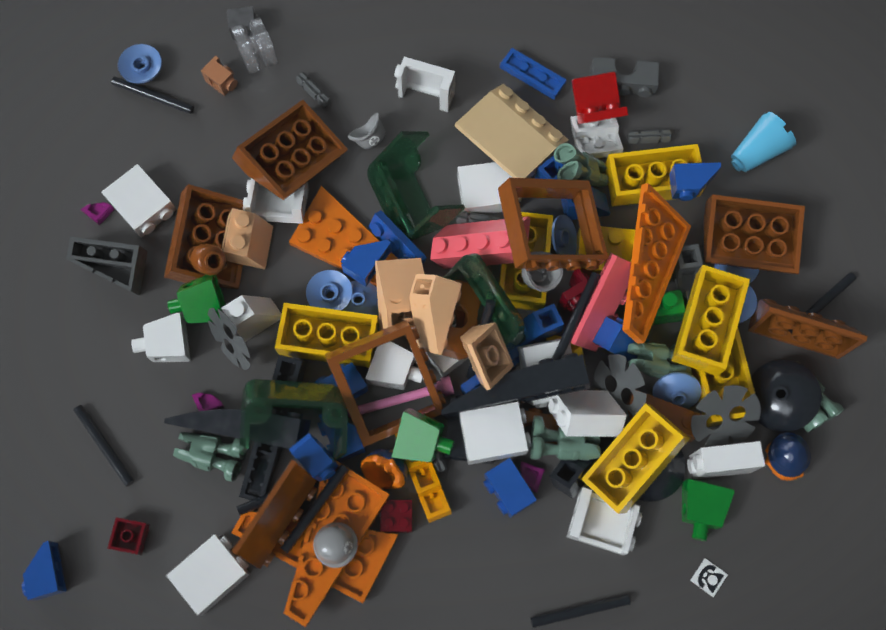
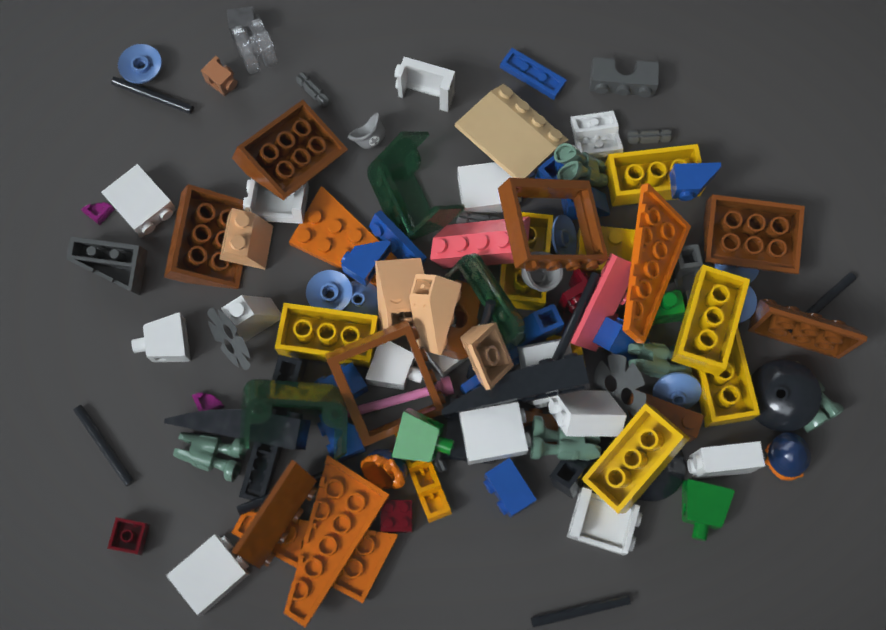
blue slope [22,541,67,600] -> none
green torso [167,275,226,323] -> none
dark orange head [191,243,226,276] -> none
black bar [280,464,349,553] -> none
blue slope [289,433,339,482] -> none
light grey helmet [313,523,358,568] -> none
magenta tile [520,461,545,493] -> none
red bracket [572,72,628,124] -> none
white sticker [690,558,728,597] -> none
dark grey piece [691,385,761,447] -> none
medium azure cone [731,112,796,172] -> none

